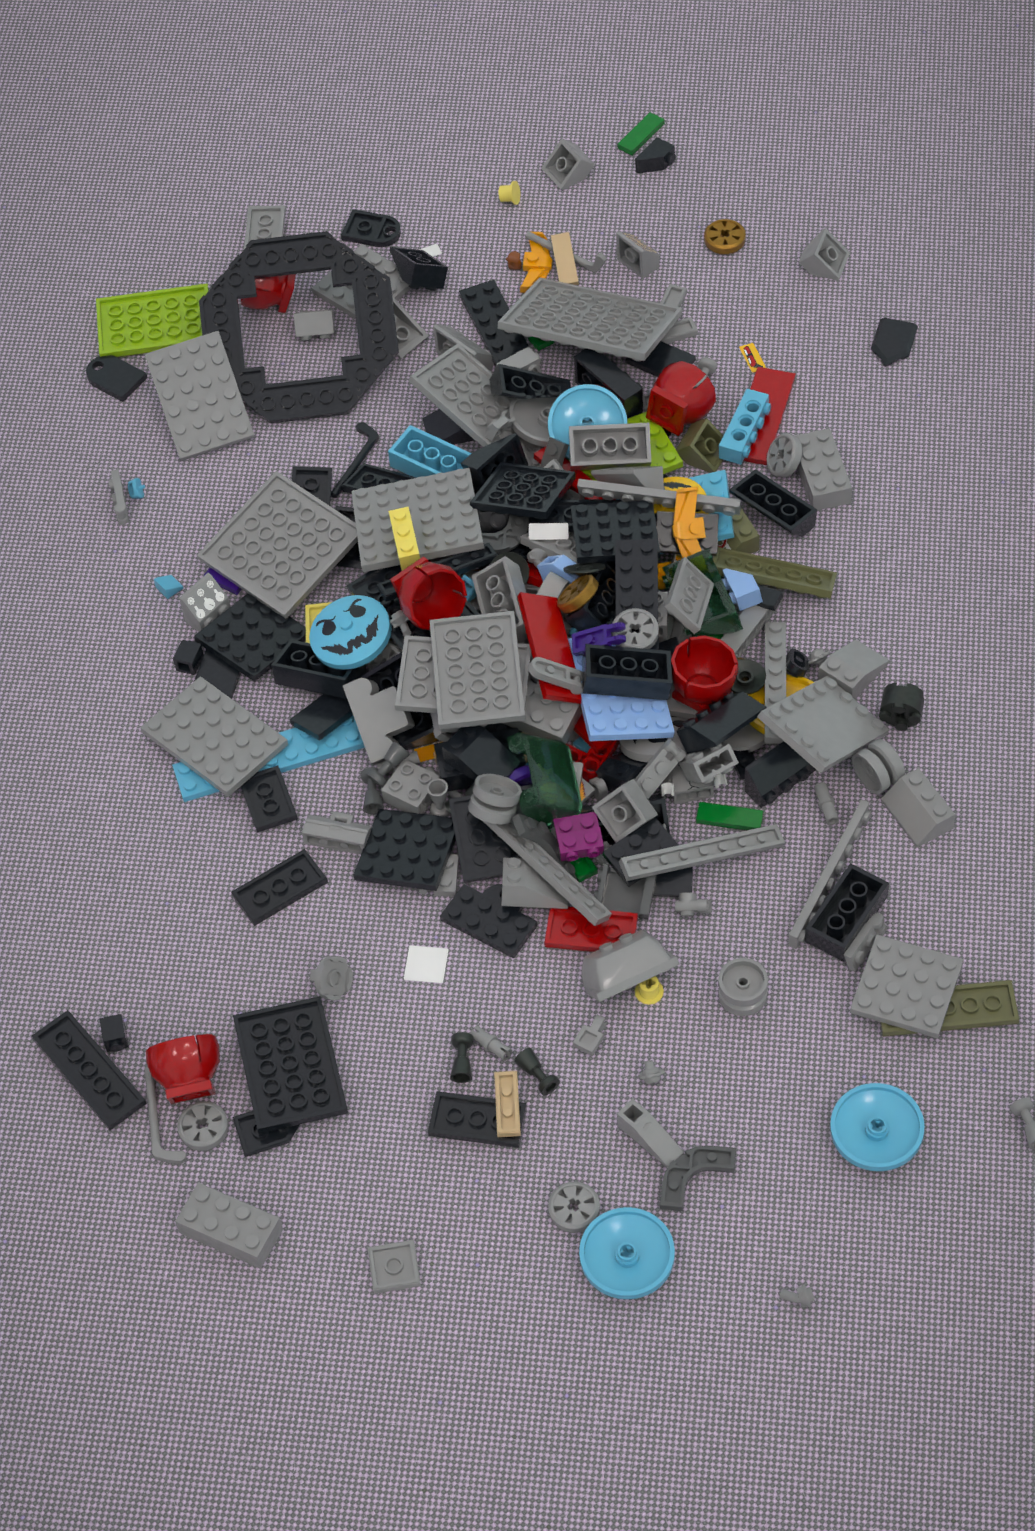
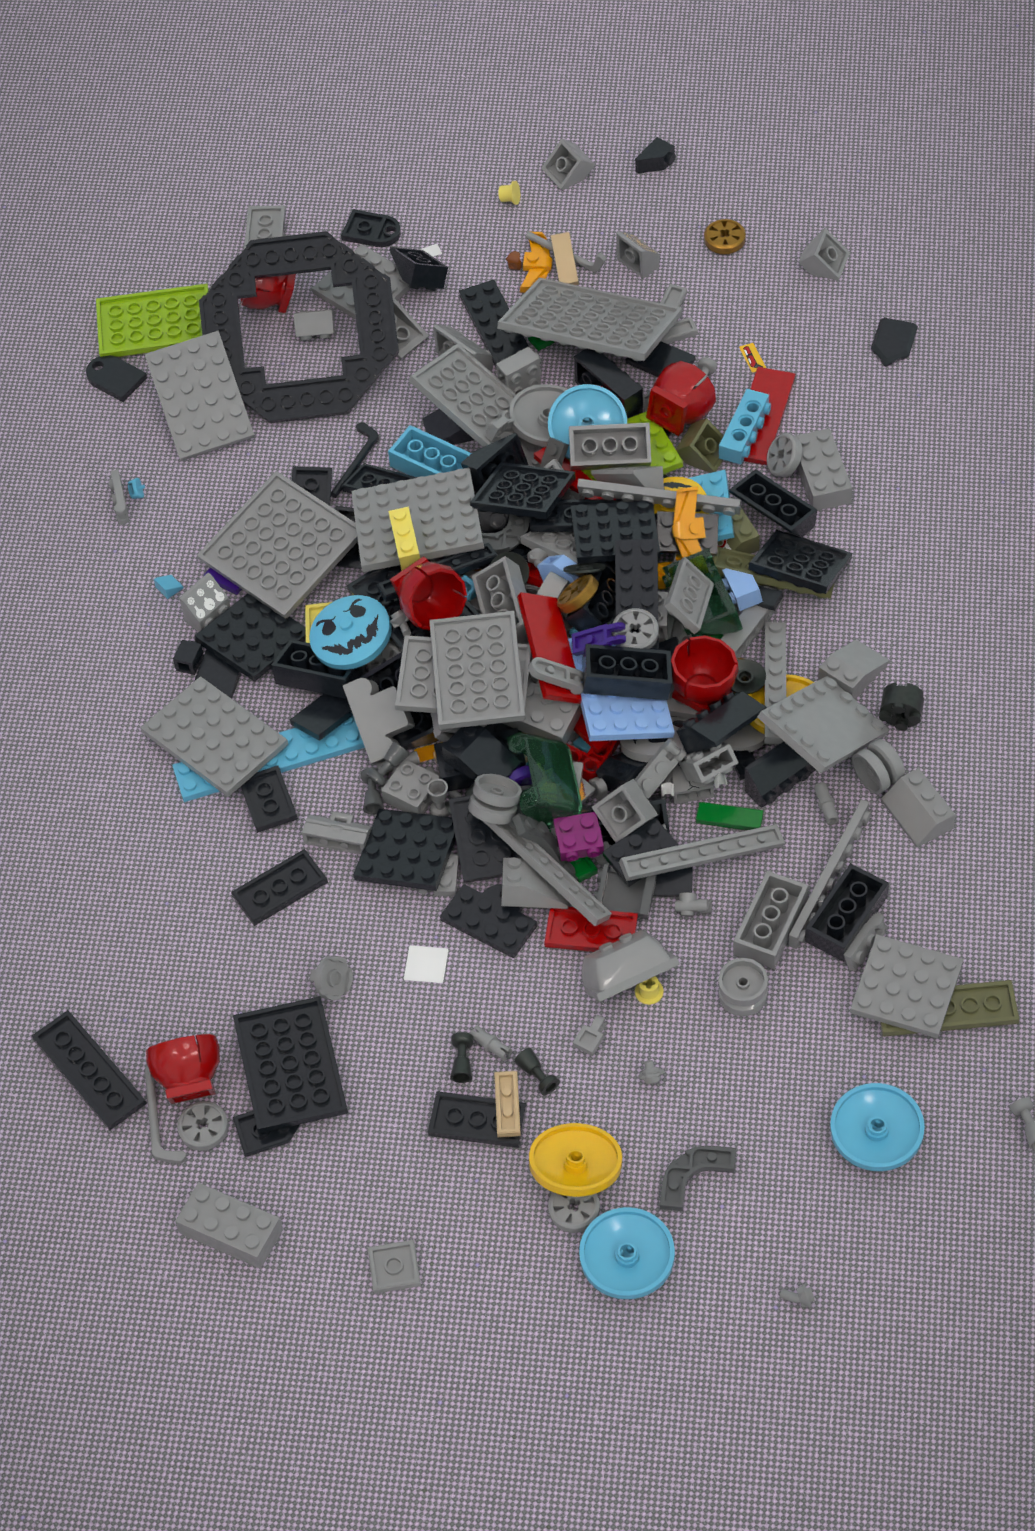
black brick [99,1014,129,1052] -> none
black wedge [489,364,571,399] -> none
white sticker [529,523,568,540] -> none
green tile [617,112,665,156] -> none
light grey slope [617,1098,684,1168] -> none
black plate [786,649,809,678] -> none
light grey plant [808,648,831,666] -> none
none -> yellow dish [529,1123,622,1197]
none -> light grey brick [733,871,809,970]
none -> black plate [748,529,853,594]

